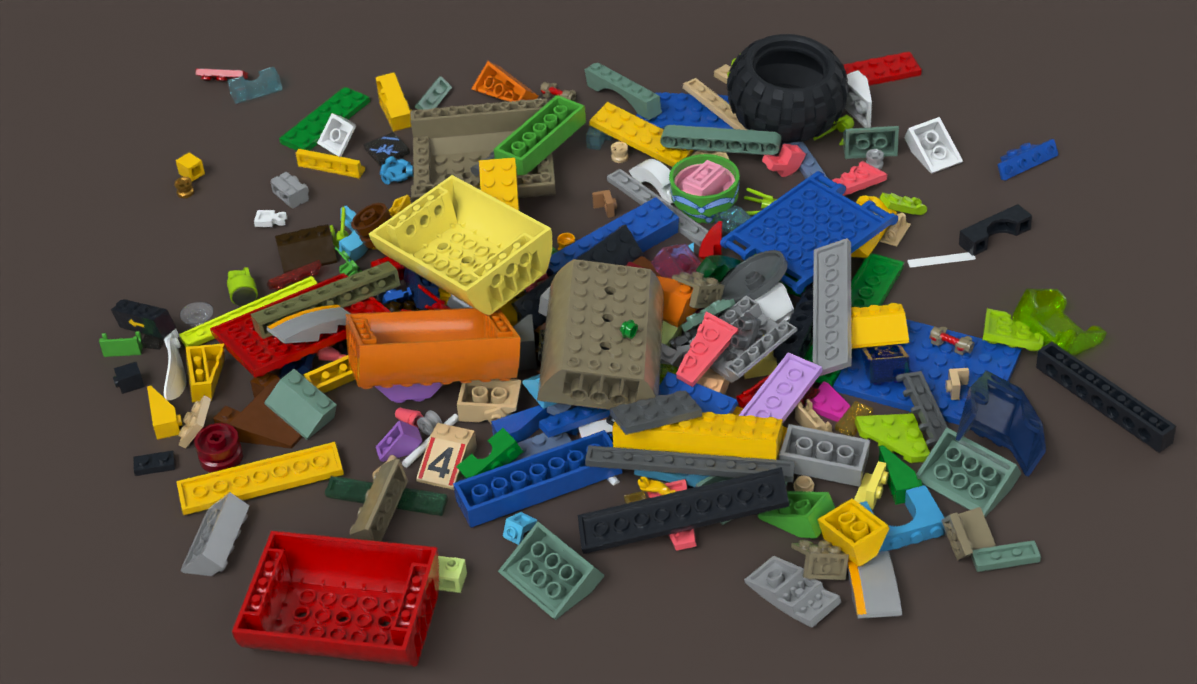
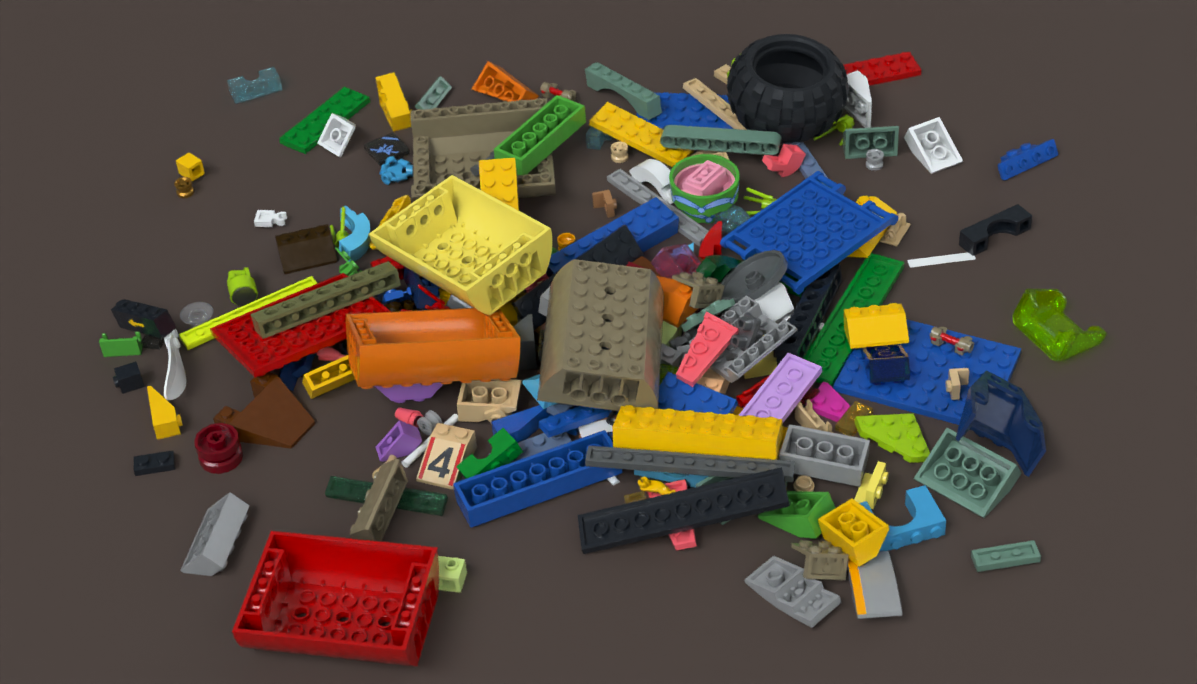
yellow plate [176,442,344,515] -> none
tan plate [179,395,211,449] -> none
yellow wedge [186,344,225,402] -> none
plate [196,69,248,82] -> none
sand green slope [264,369,337,440] -> none
clear red tile [267,260,322,291] -> none
light grey slope [267,304,351,344] -> none
light grey brick [270,172,309,209] -> none
yellow hinge [296,149,365,178] -> none
reddish brown wheel [351,203,392,248] -> none
sand green slope [498,521,605,620] -> none
medium azure bracket [503,512,537,545] -> none
dark grey plate [610,390,702,435] -> none
green plate [620,320,638,339] -> none
light grey plate [813,238,852,376] -> none
coral wing [827,161,887,196] -> none
green slope [878,445,923,505] -> none
lime hinge [879,192,927,215] -> none
dark grey hinge [896,371,948,446] -> none
dark tan bracket [941,507,996,560] -> none
lime plate [983,308,1044,351] -> none
black brick [1036,341,1176,453] -> none

